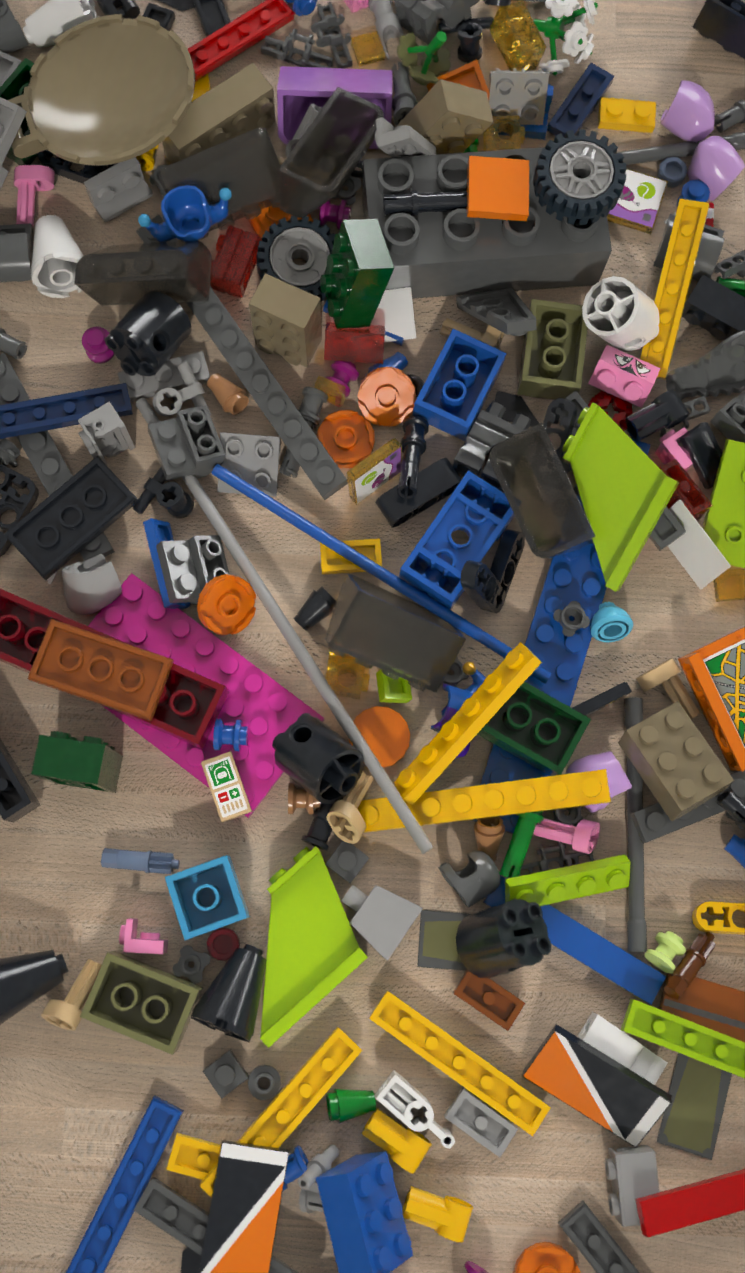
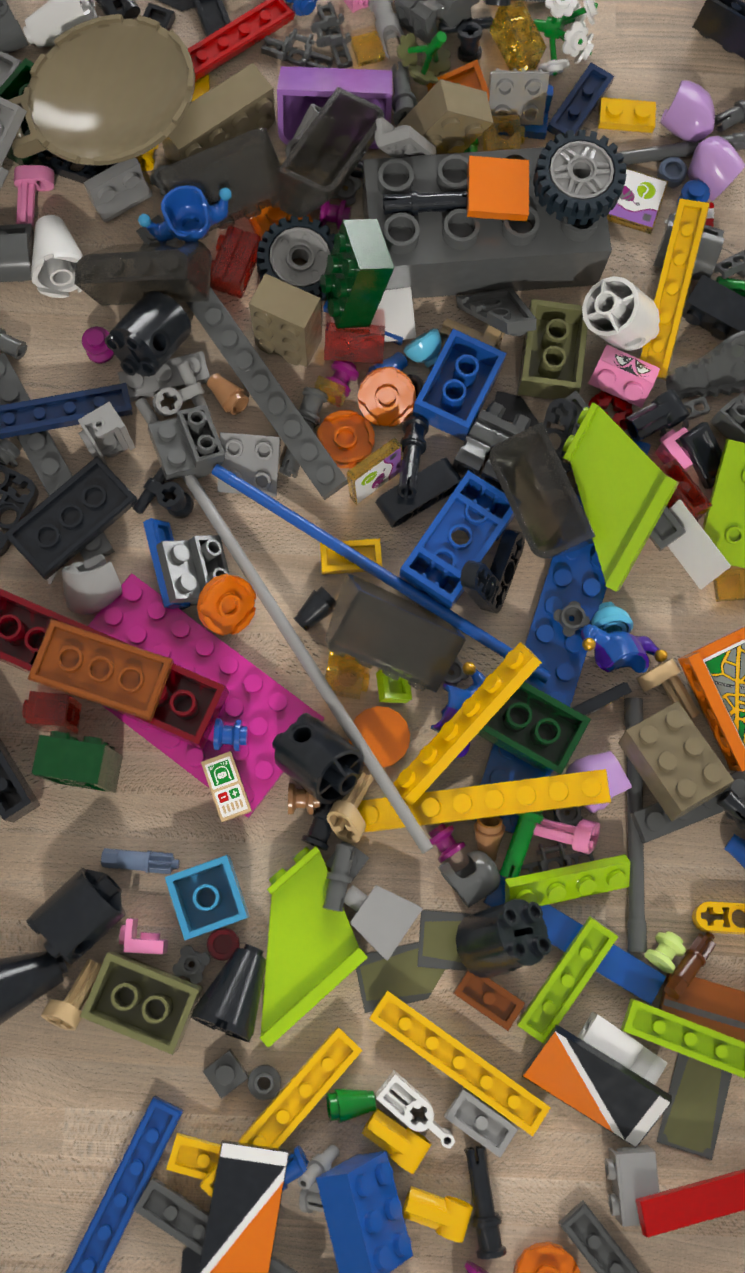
none -> clear red brick [22,691,82,735]
none -> black cylinder [26,868,126,964]
none -> dark grey pin [322,844,356,912]
none -> olive sticker [356,942,446,1013]
none -> medium azure brick [403,328,442,368]
none -> magenta wheel [428,823,466,863]
none -> black pin [464,1146,507,1259]
none -> lime plate [517,916,618,1043]
none -> piece [580,624,668,673]

